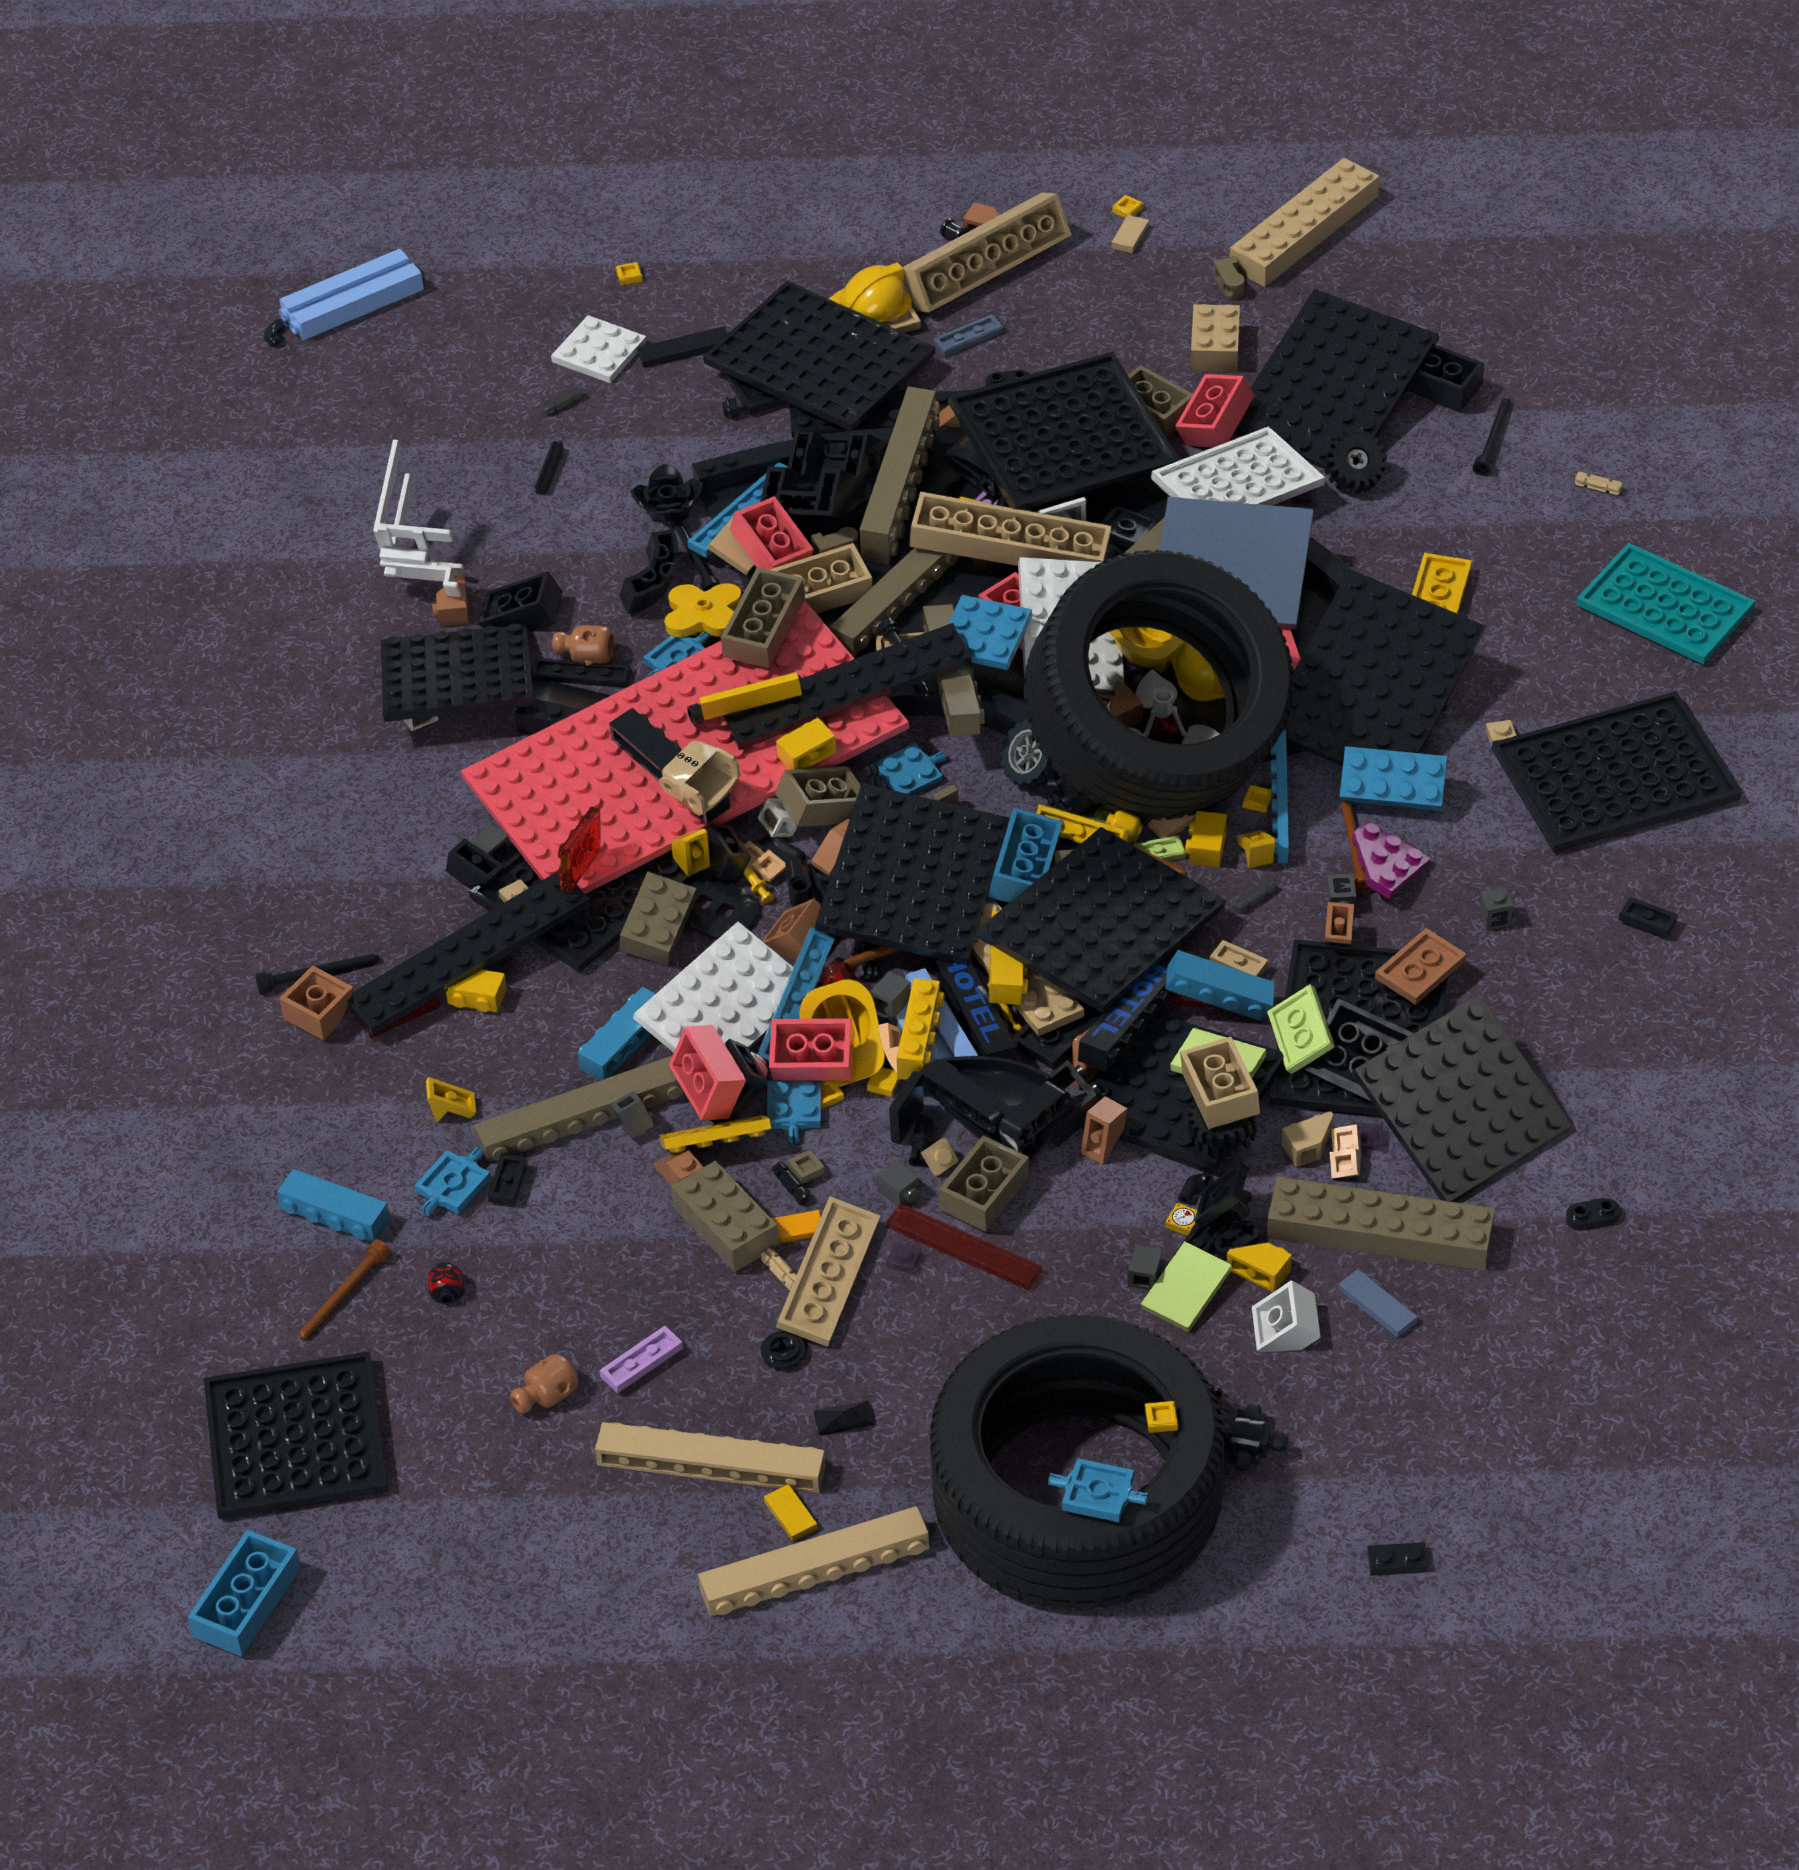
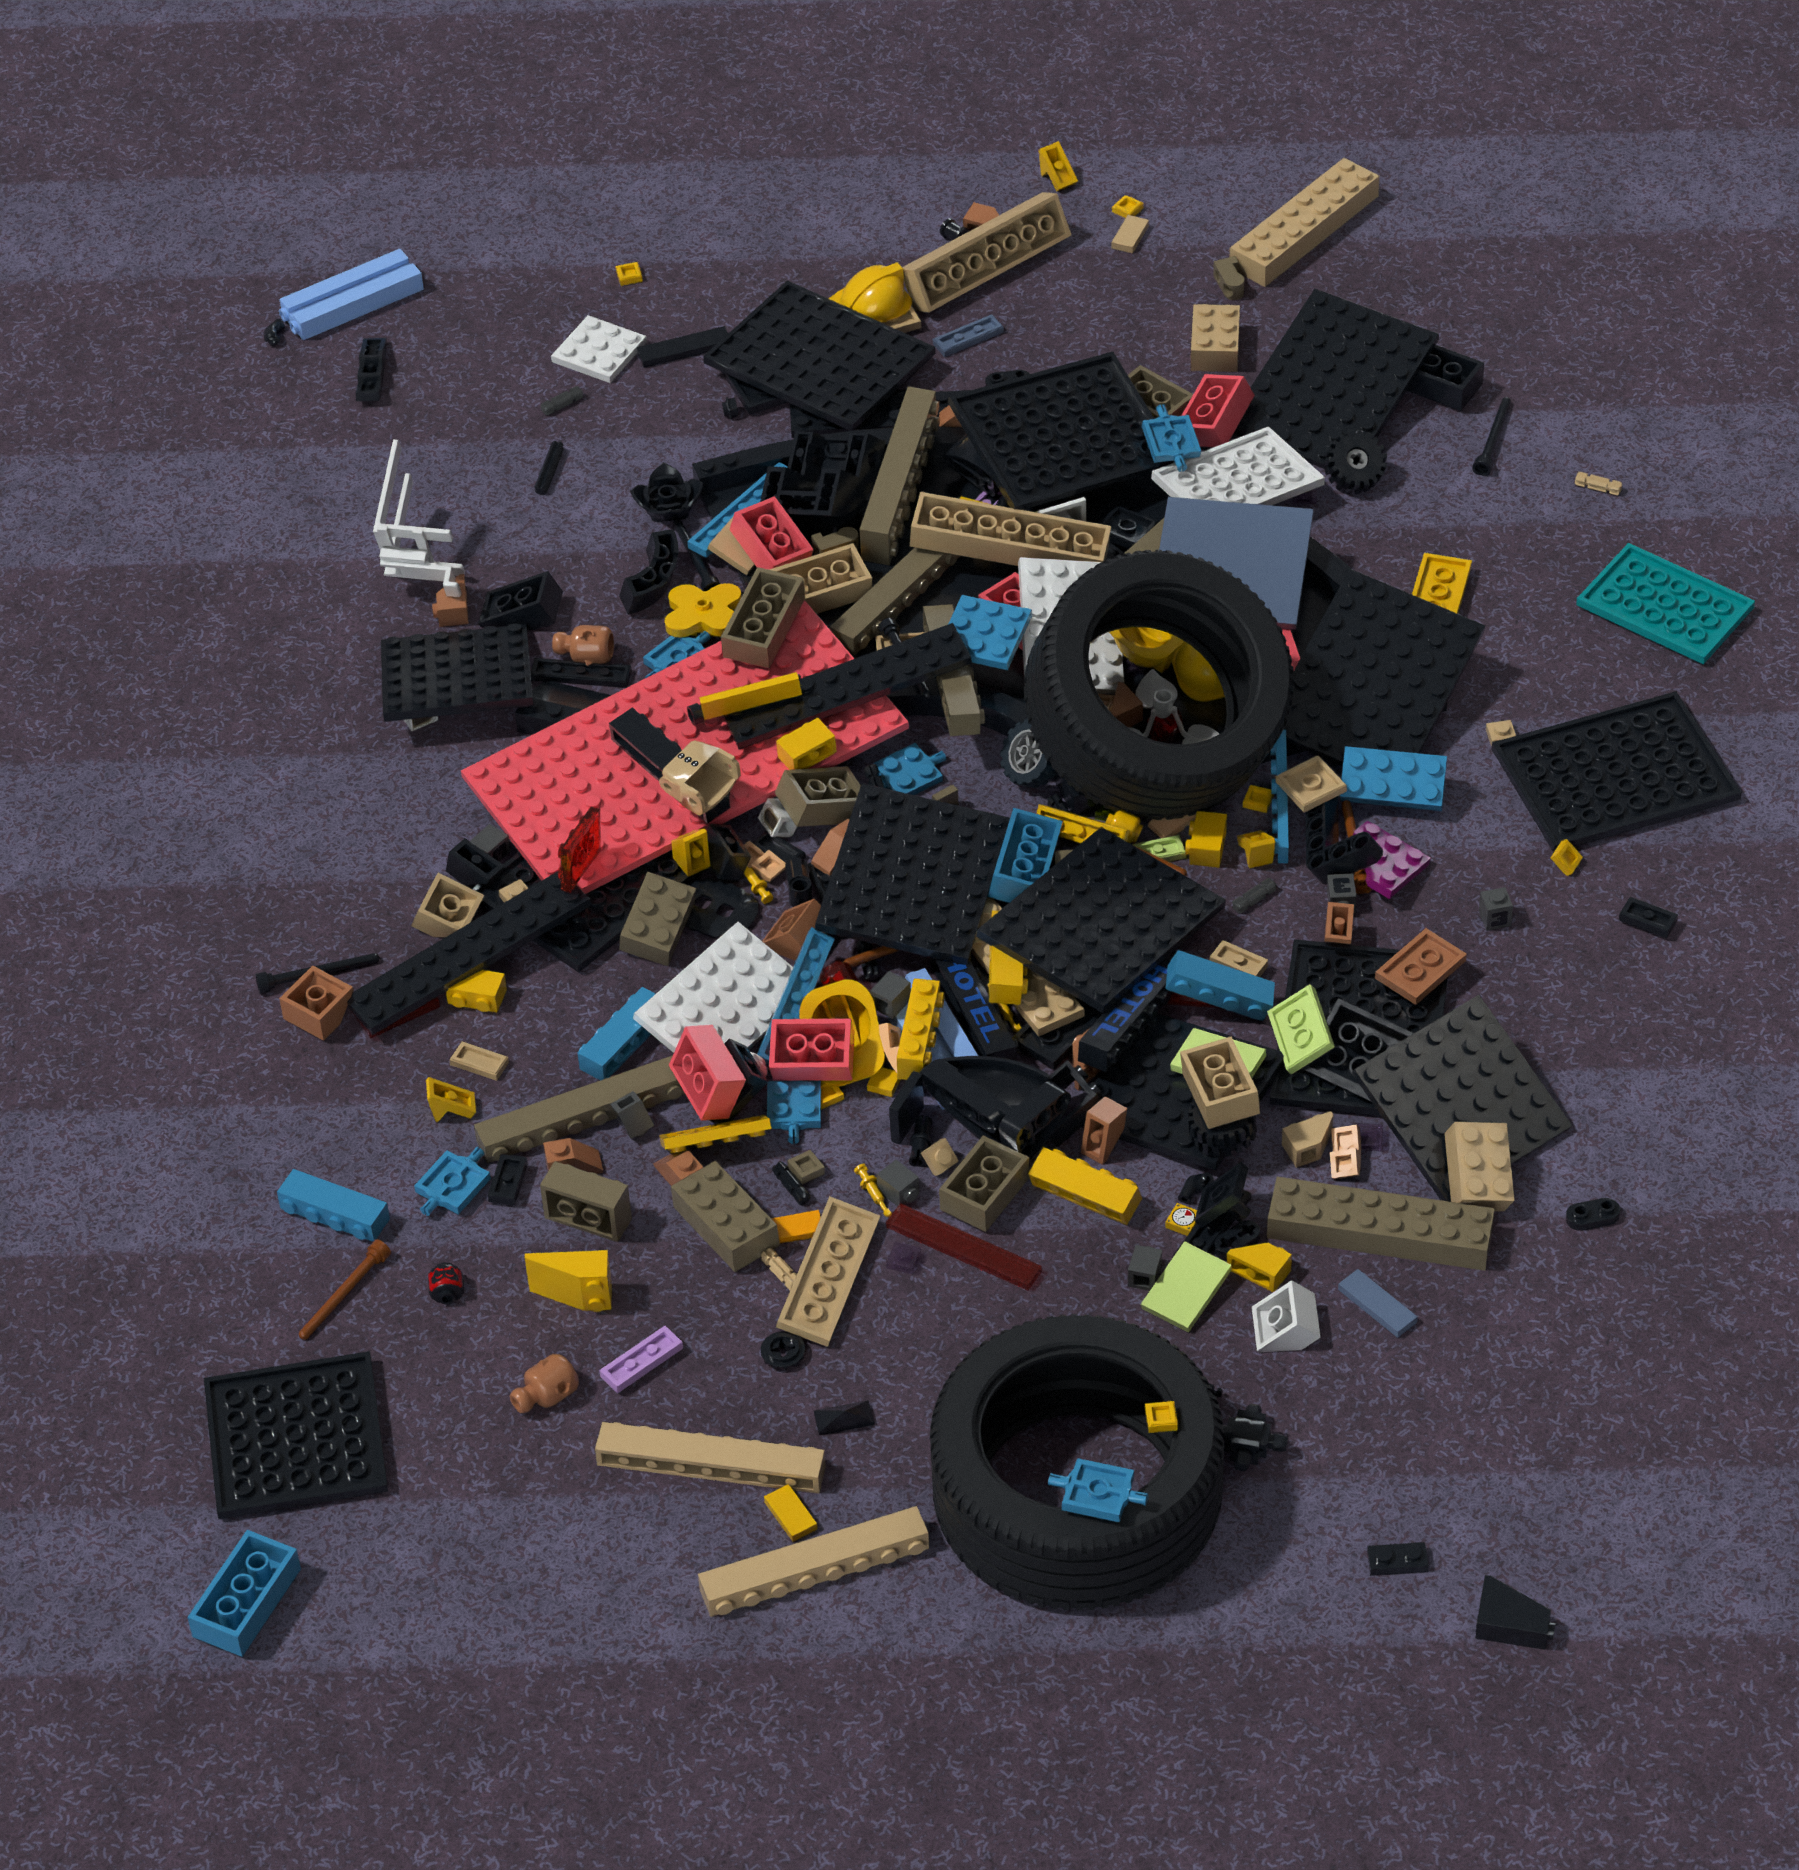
none -> black slope [356,338,387,401]
none -> tan slope [411,873,484,937]
none -> tan tile [450,1042,509,1081]
none -> yellow slope [525,1250,612,1312]
none -> dark tan brick [540,1161,632,1242]
none -> nougat slope [543,1138,603,1174]
none -> yellow piece [854,1164,893,1217]
none -> yellow brick [1028,1147,1142,1225]
none -> yellow slope [1039,141,1078,192]
none -> dark azure plate [1142,404,1201,472]
none -> tan tile [1276,755,1347,812]
none -> black beam [1305,796,1383,884]
none -> tan brick [1445,1122,1514,1211]
none -> black slope [1475,1575,1555,1650]
none -> yellow tile [1550,839,1583,876]

